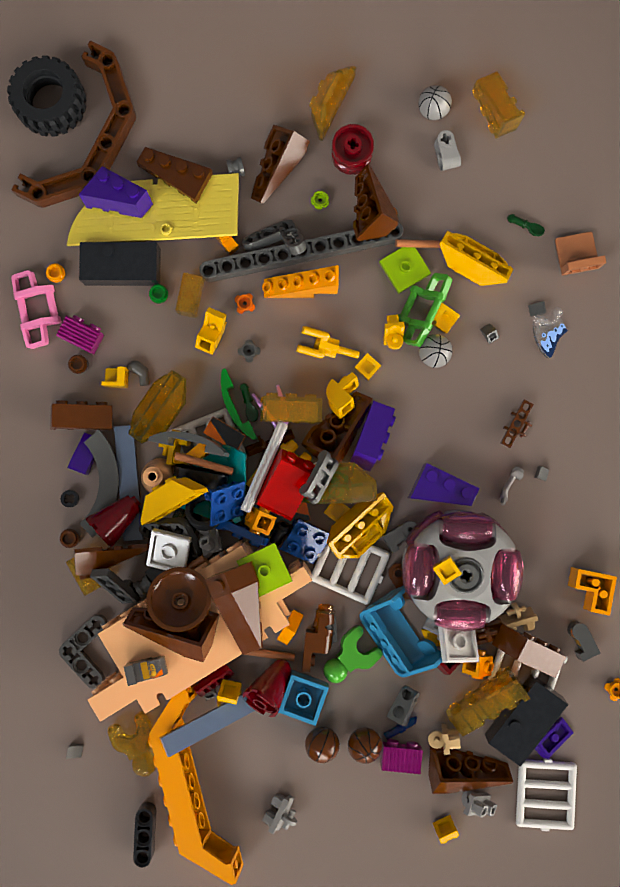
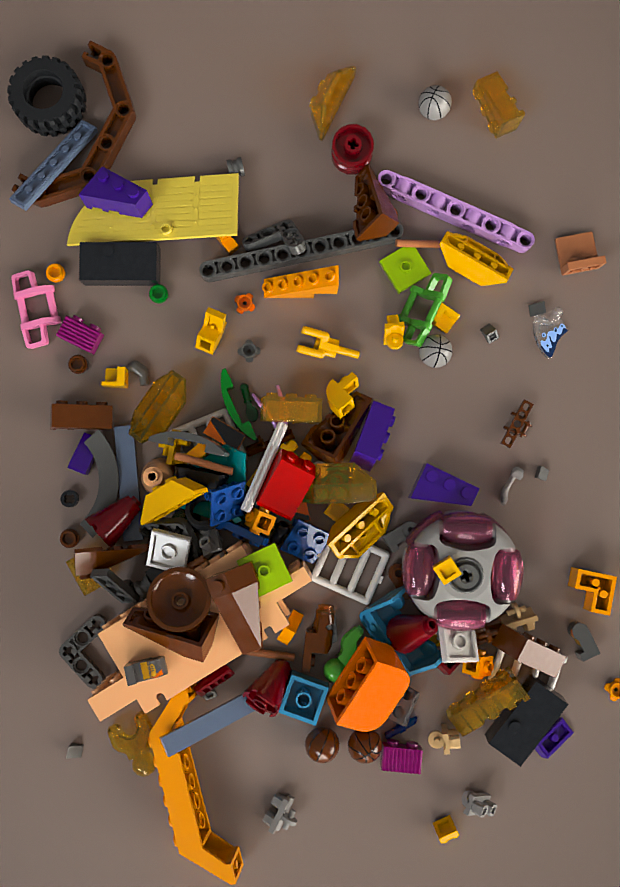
black beam [133,802,156,868] -> none
reddish brown wing [137,147,213,204] -> none
clear yellow brick [175,273,204,318] -> none
yellow panel [217,679,242,706] -> none
reddish brown wedge [251,125,310,204] -> none
dark grey plate [299,450,339,504] -> none
lime plate [311,191,329,210] -> none
yellow tile [354,353,381,380] -> none
reddish brown wedge [428,746,513,794] -> none
light grey piece [434,130,461,171] -> none
dark green piece [507,214,545,237] -> none
white bar [516,758,577,831] -> none
none -> sand blue tile [9,120,98,211]
none -> orange brick [326,636,410,732]
none -> lavender beam [378,170,535,253]
none -> dark red cone [386,614,438,654]

